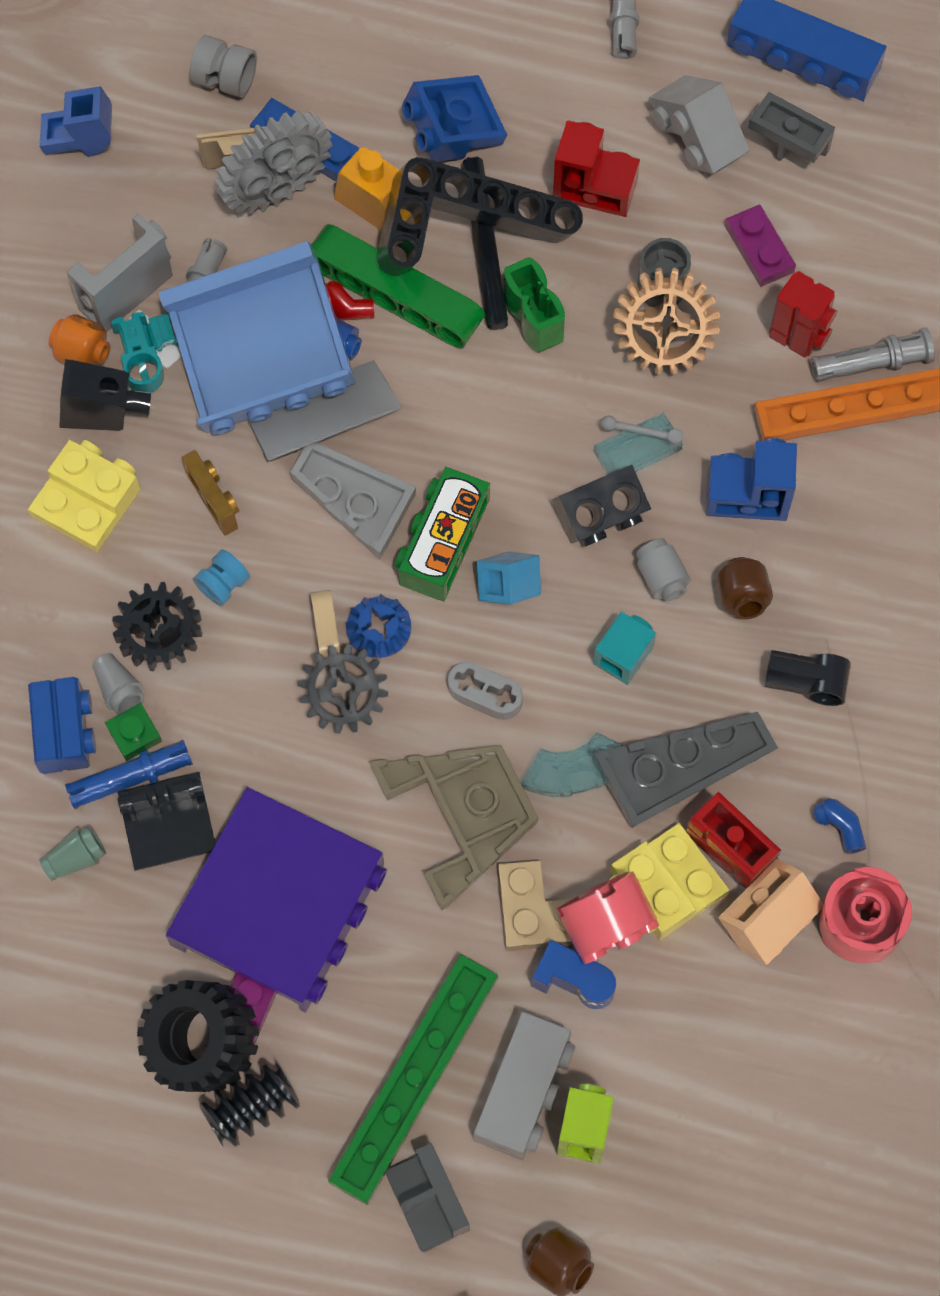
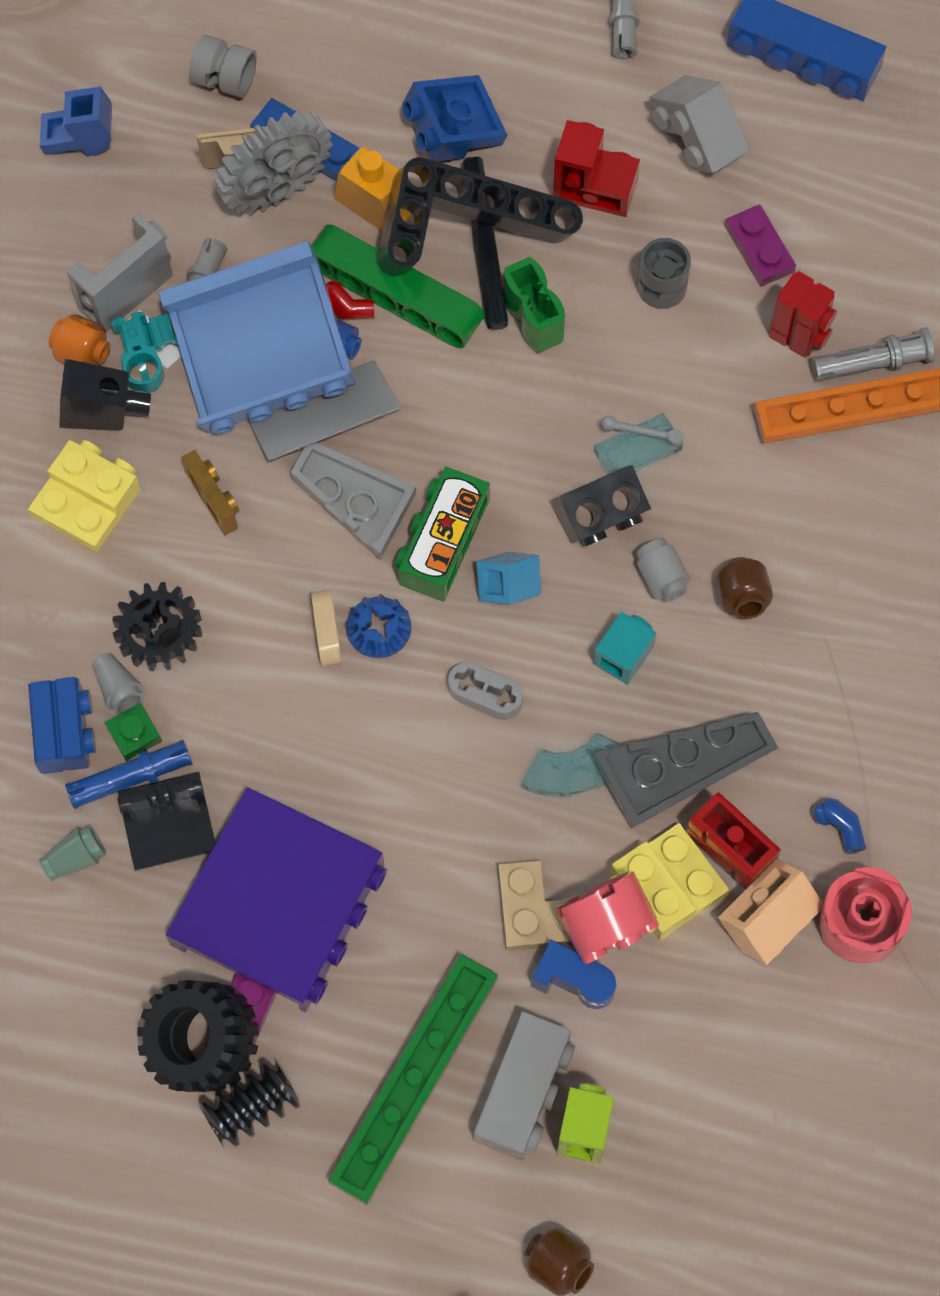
dark azure wheel [193,549,250,606] -> none
black gear [298,643,388,734] -> none
dark tan wing [371,745,538,910] -> none
dark grey panel [386,1143,470,1252] -> none
light nougat gear [613,268,720,375] -> none
blue brick [706,438,797,521] -> none
dark grey panel [748,92,835,163] -> none
black piece [765,650,851,706] -> none

